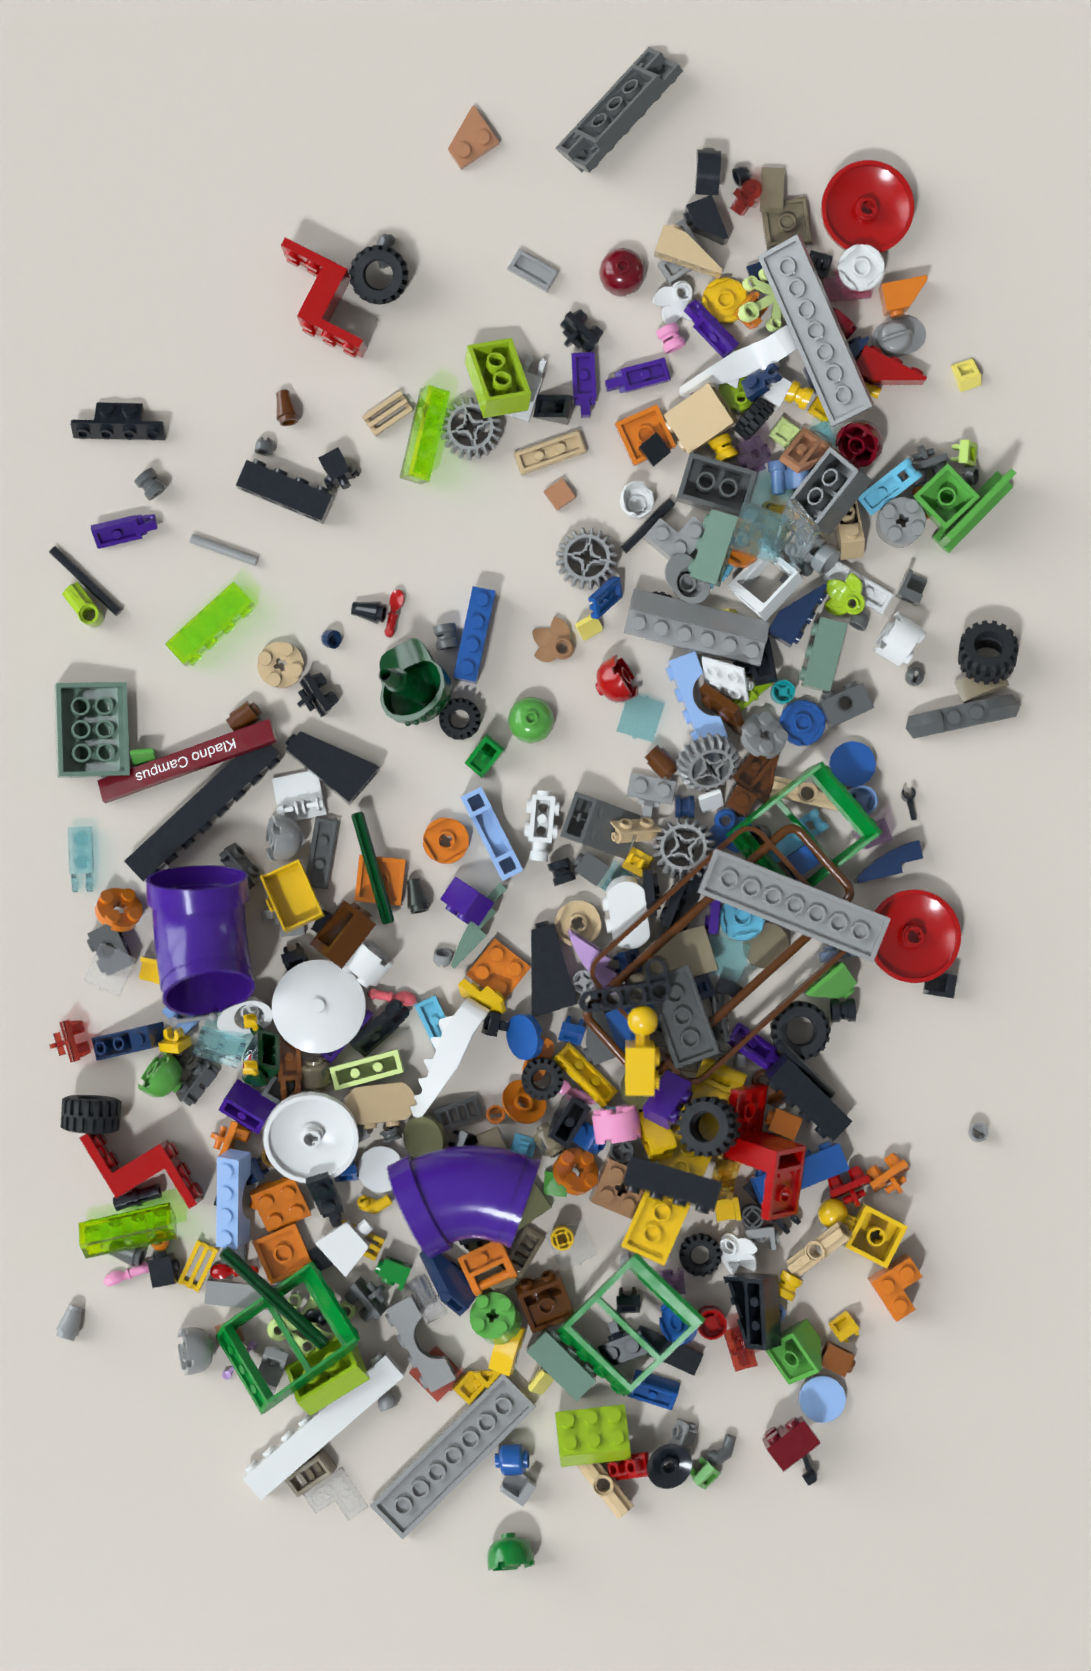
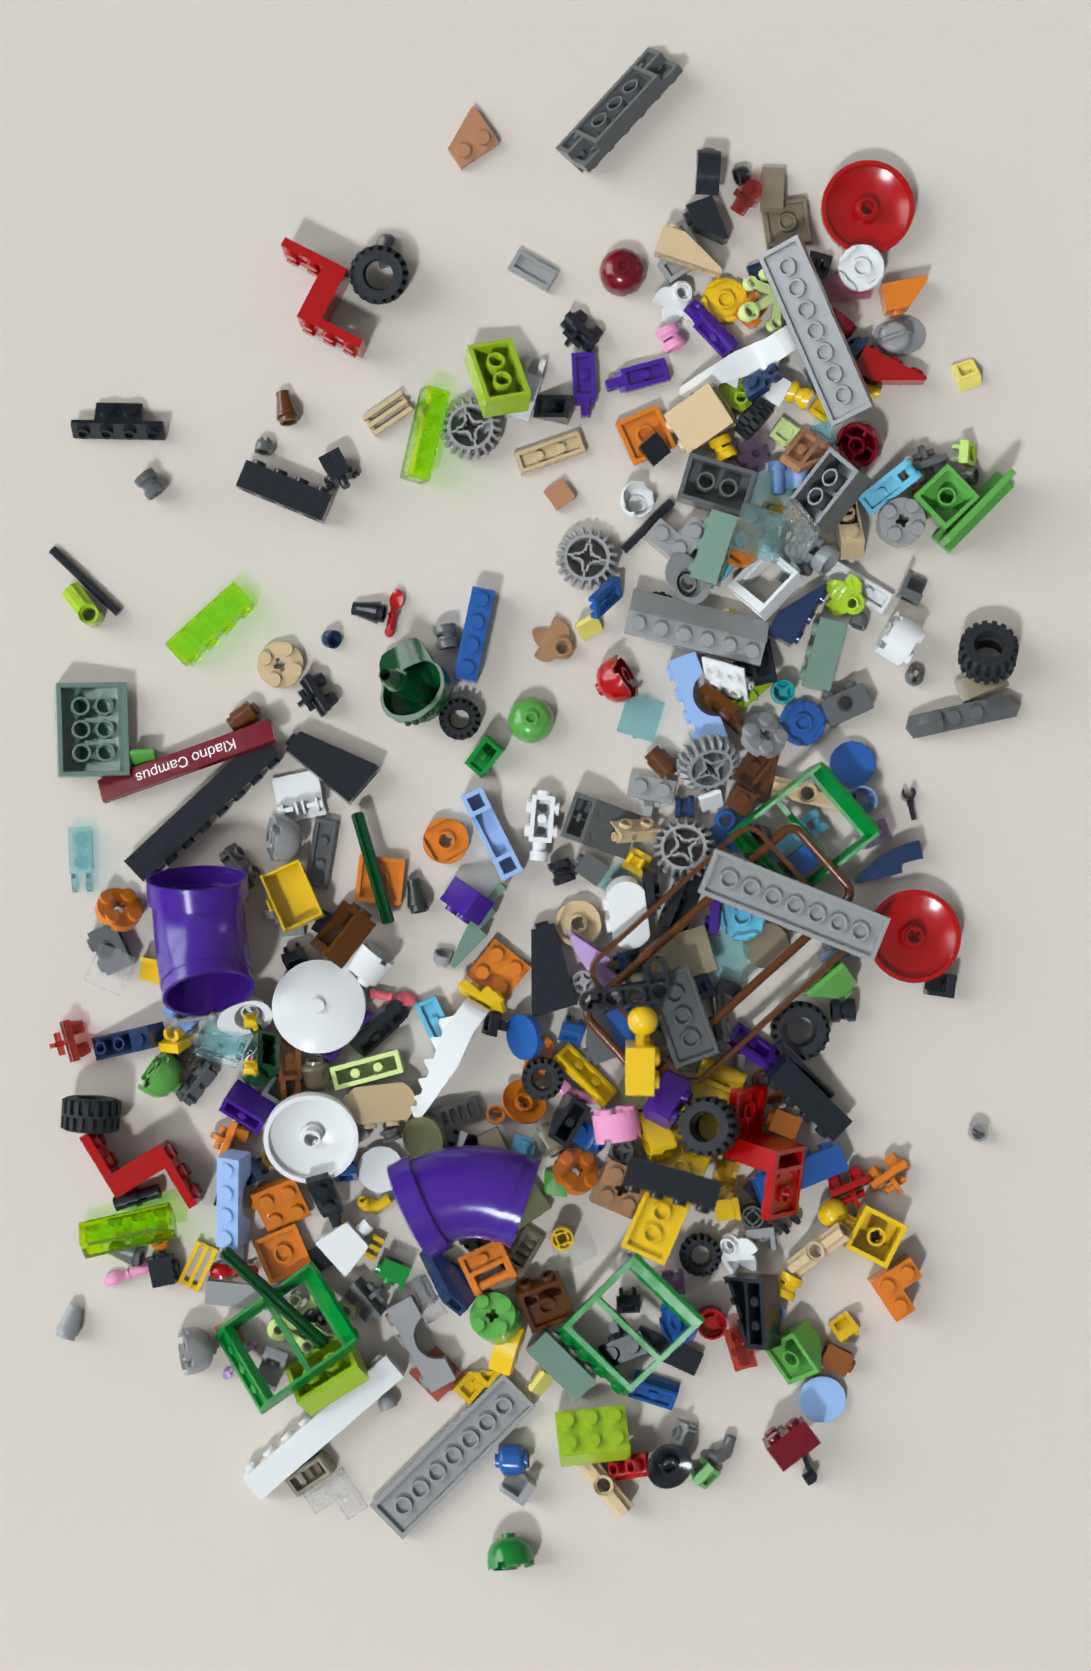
dark purple hinge [91,514,158,549] -> none
light grey bar [190,534,258,566] -> none

